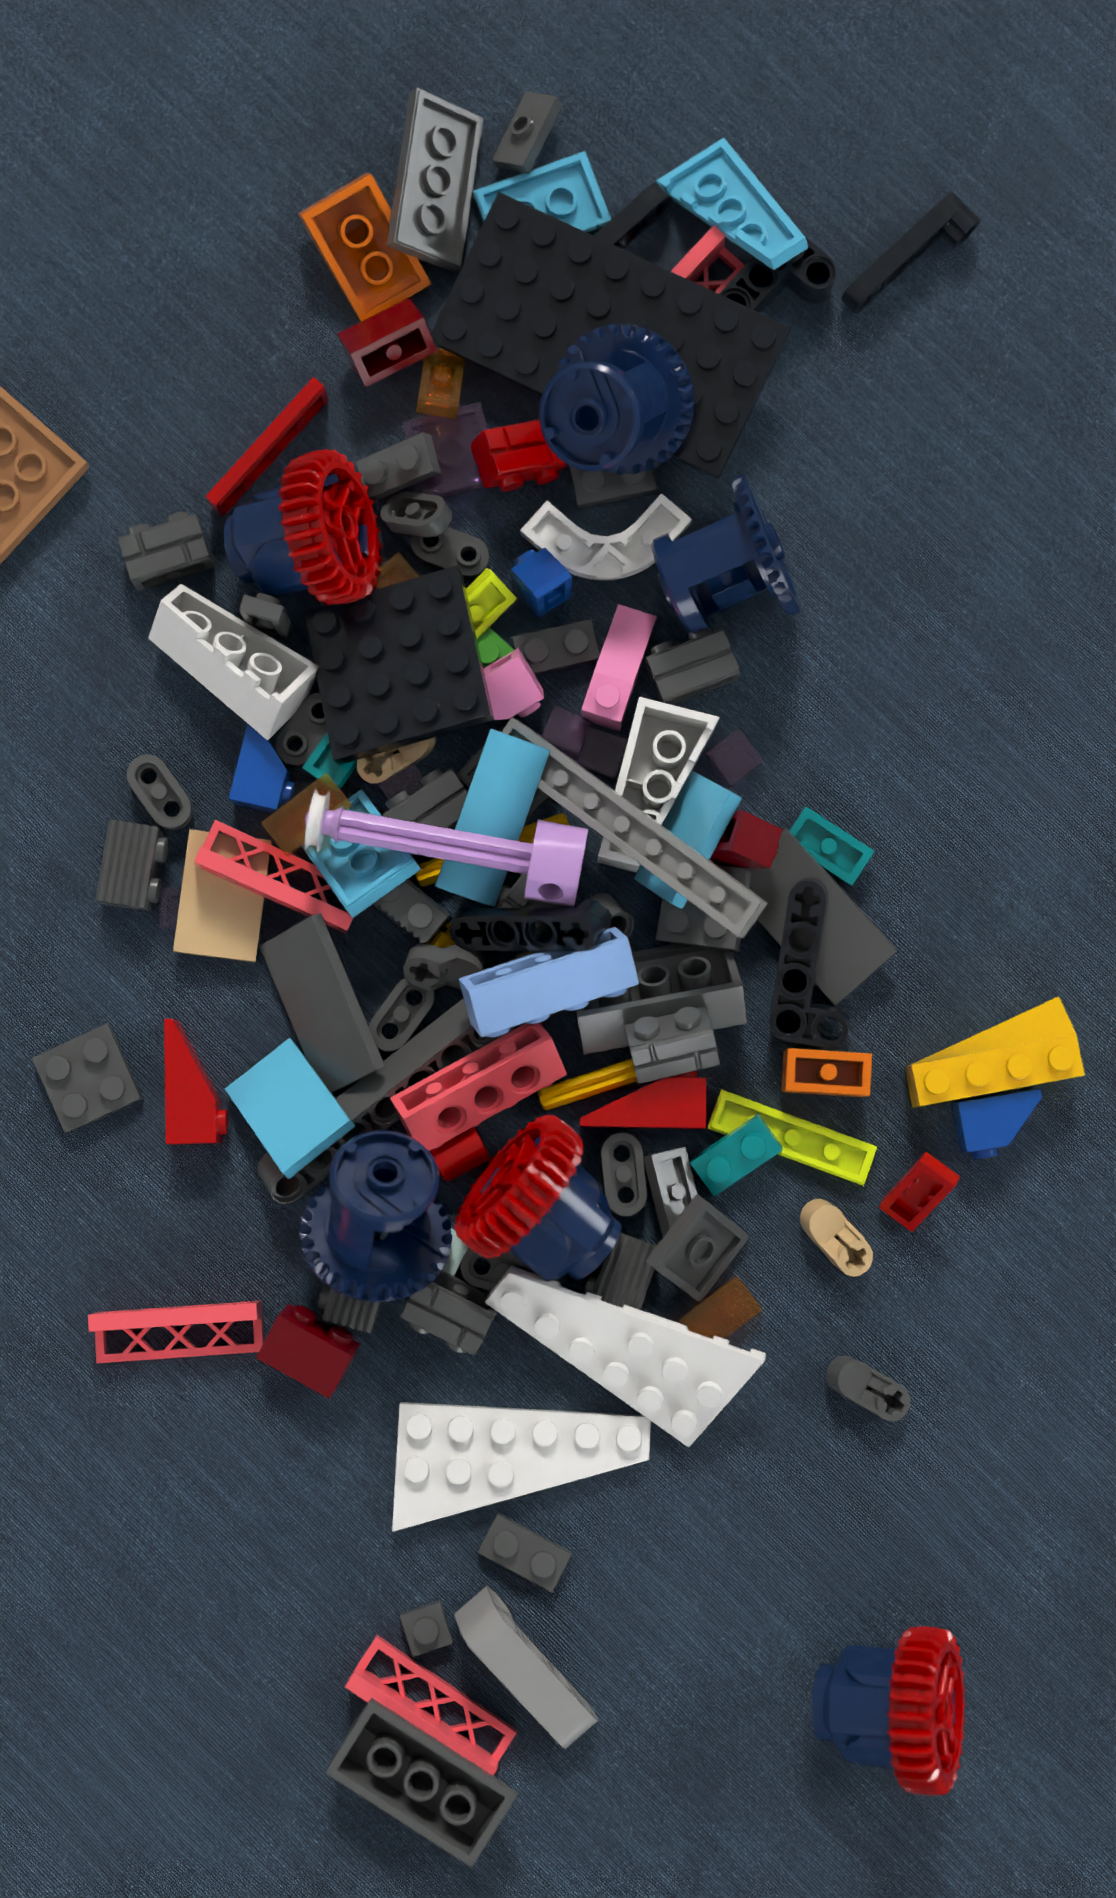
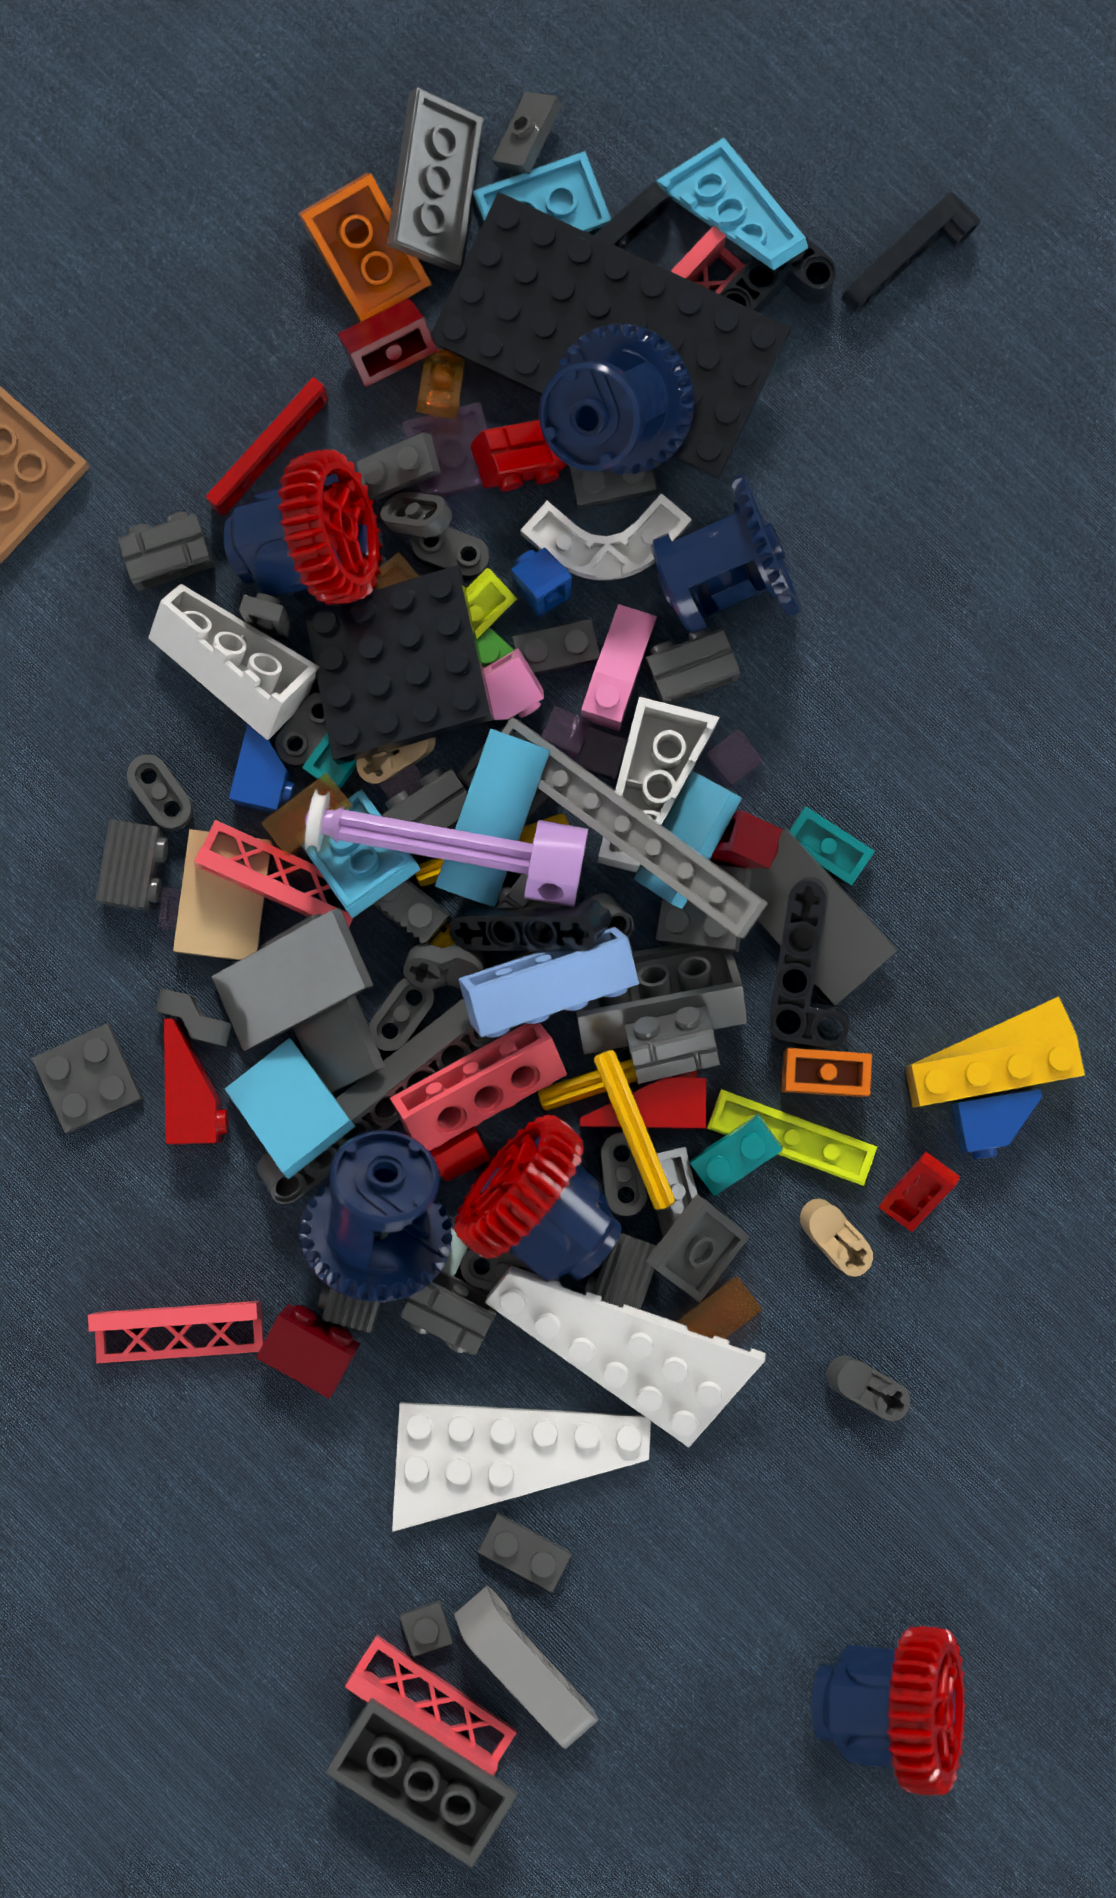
none -> dark grey piece [155,989,232,1047]
none -> tile [211,908,373,1052]
none -> yellow axle [594,1050,675,1210]

